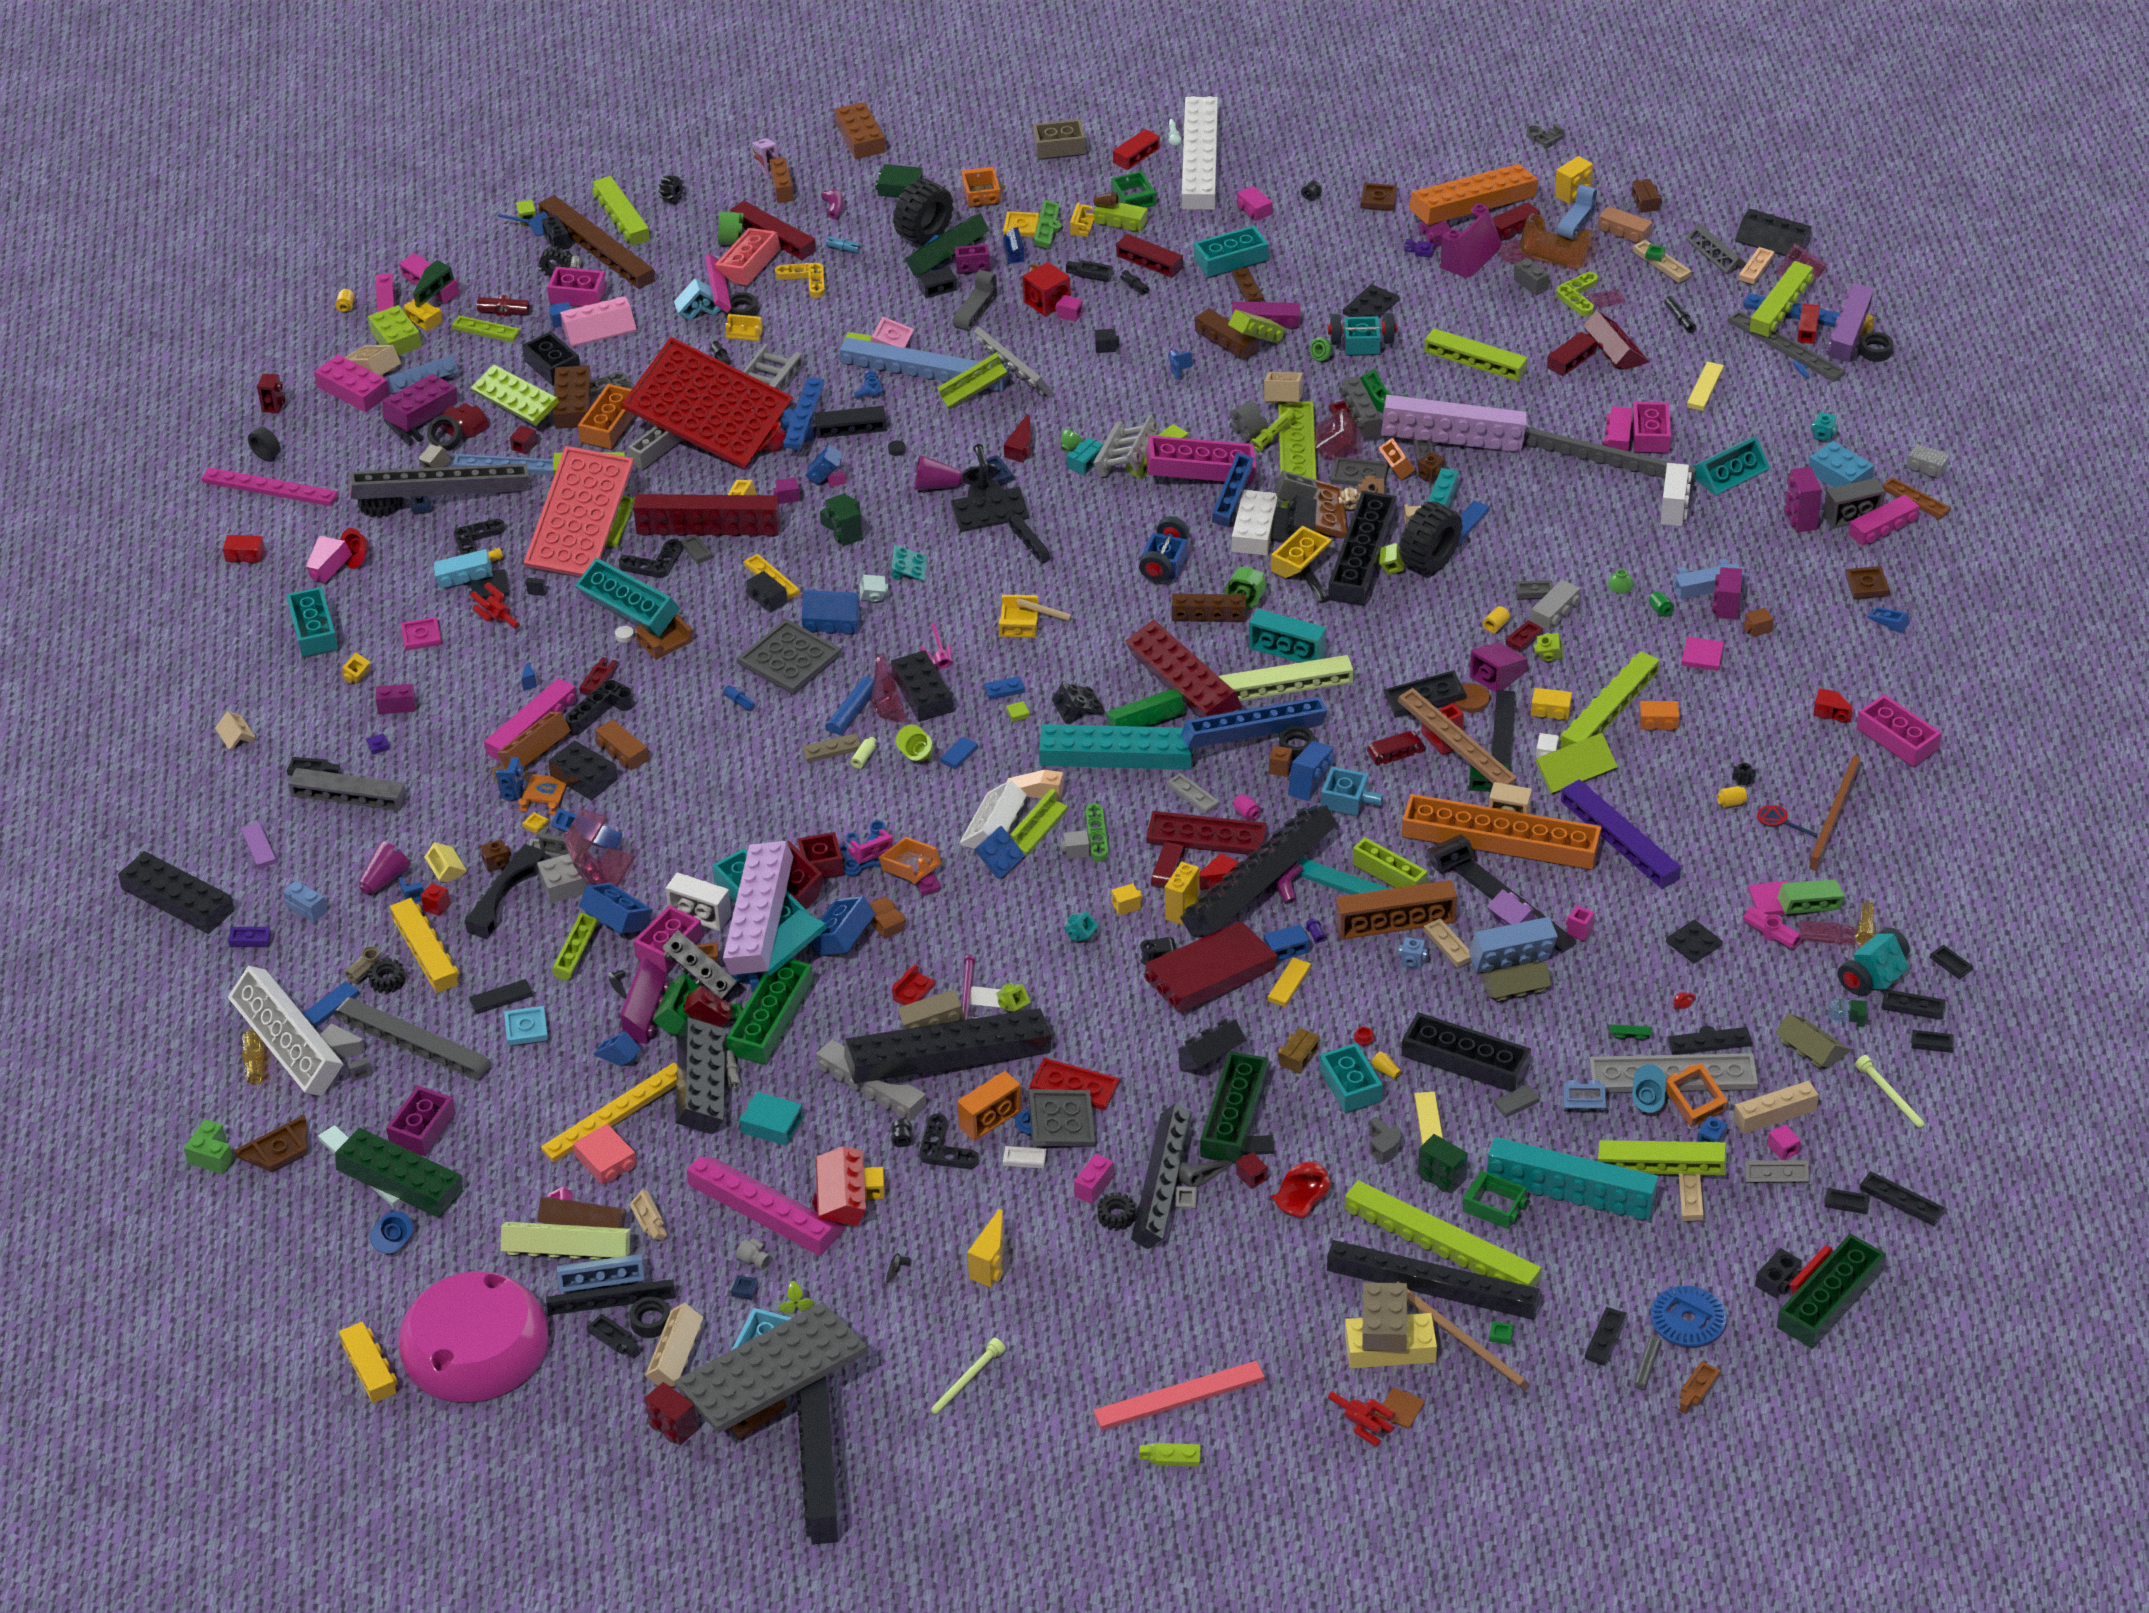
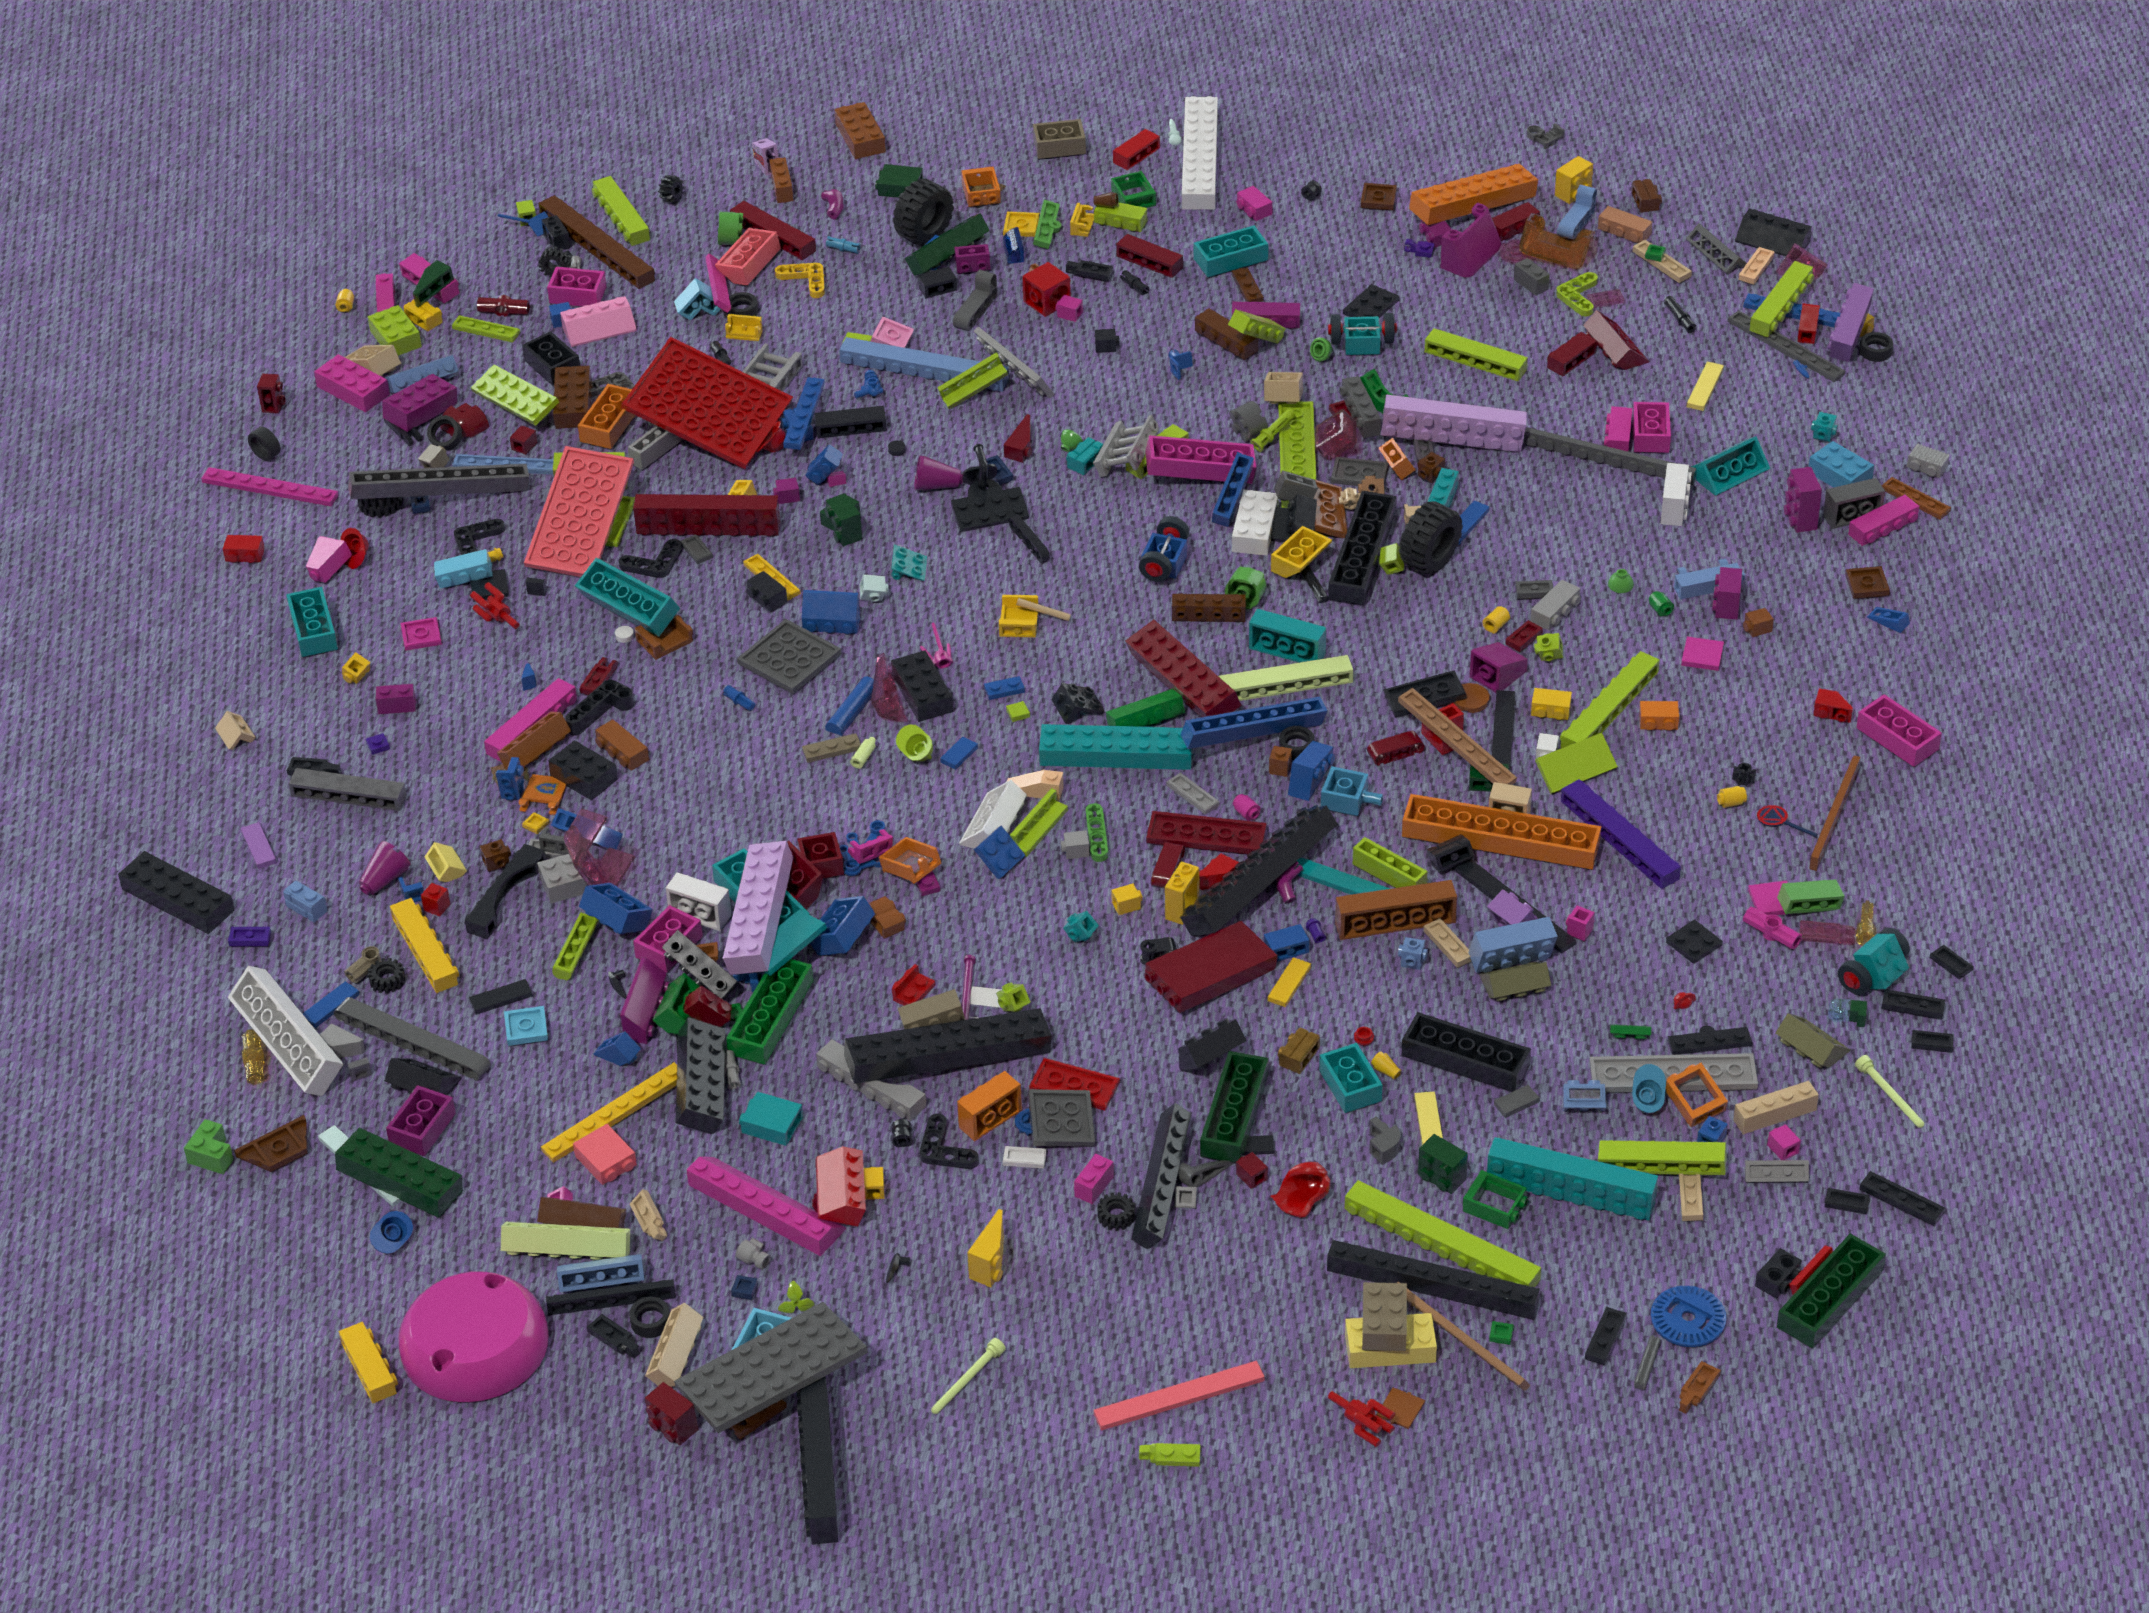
none -> black slope [384,1058,461,1095]

